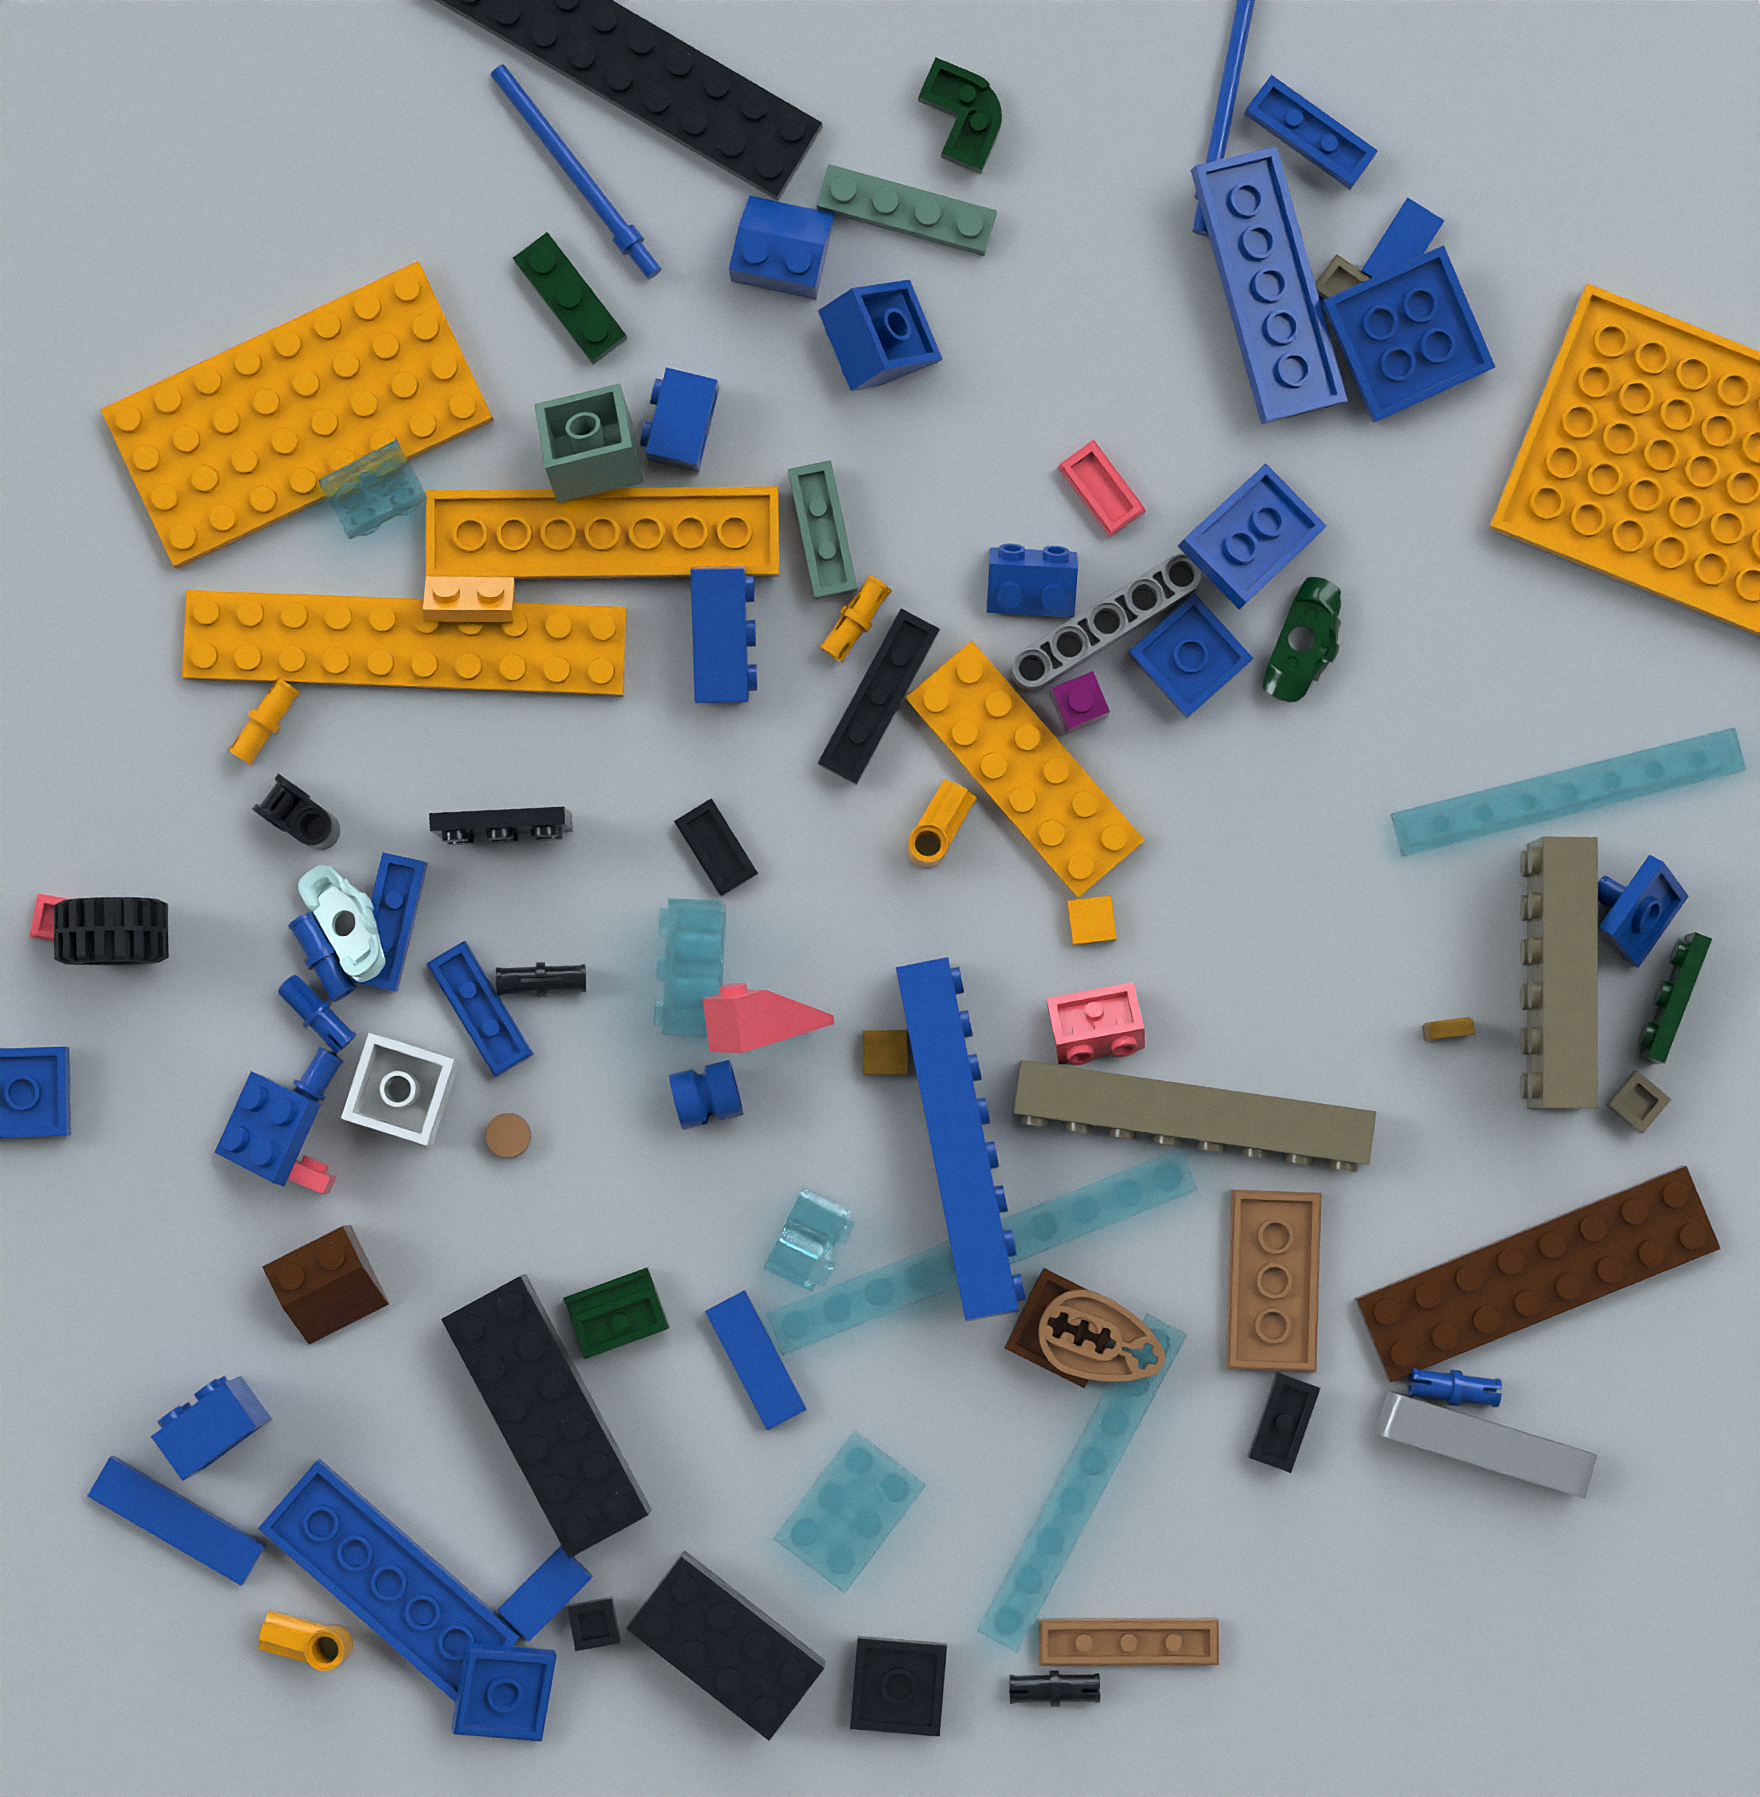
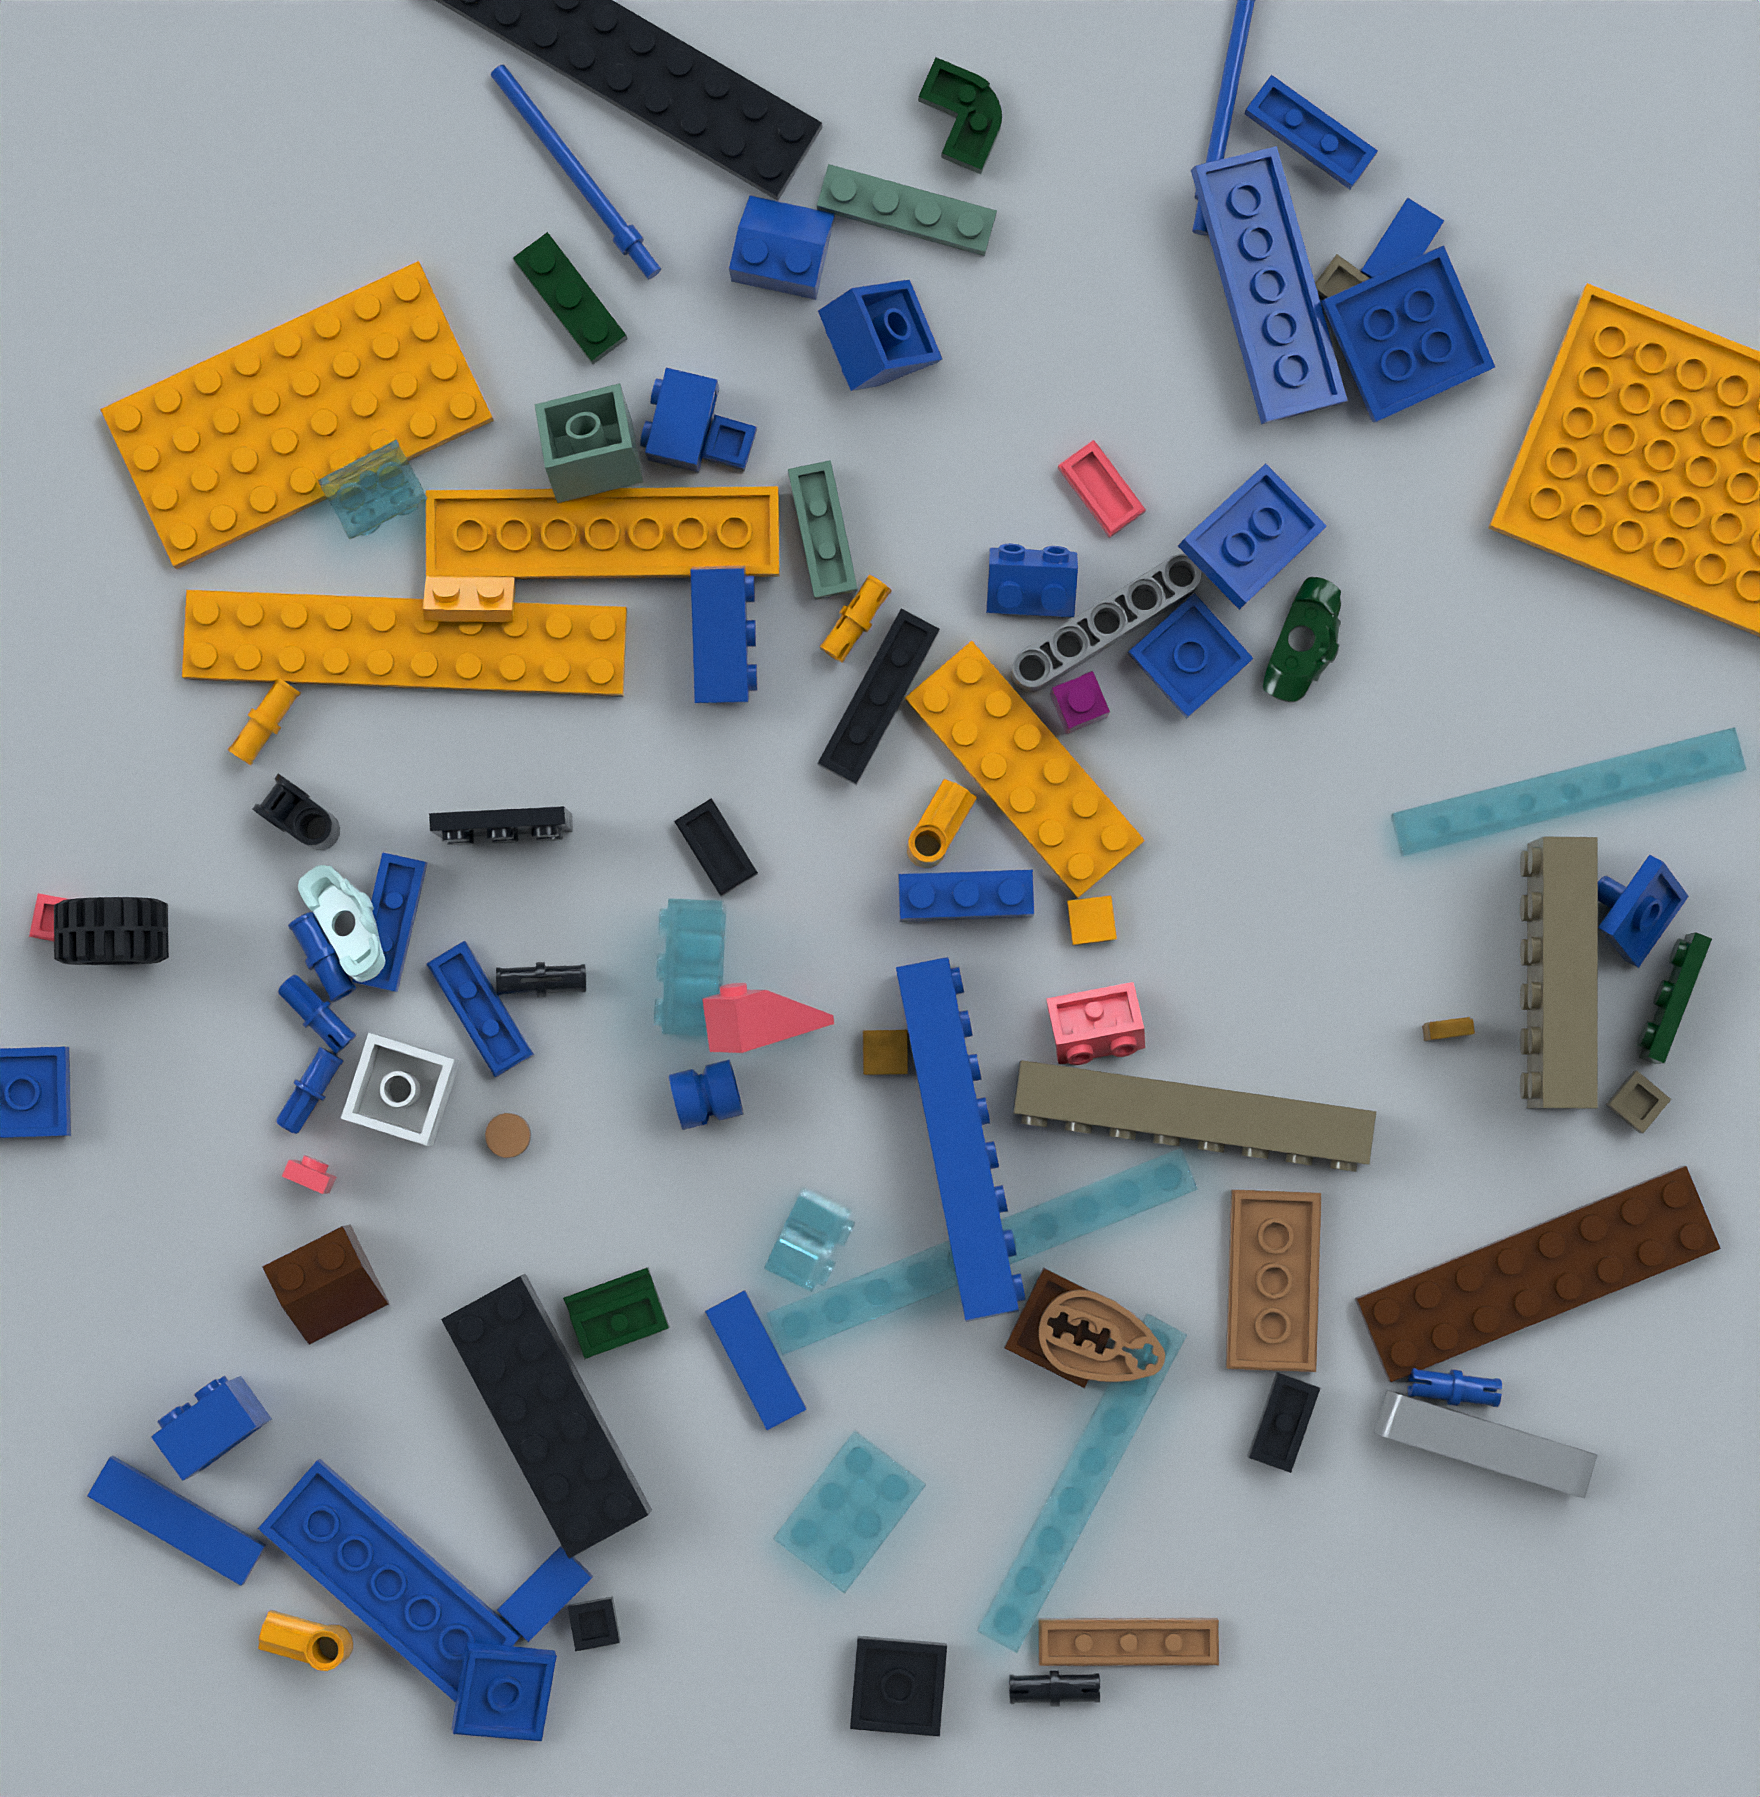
blue plate [214,1071,321,1186] -> none
black brick [626,1550,826,1741] -> none
none -> blue tile [702,415,757,471]
none -> blue brick [898,869,1034,922]

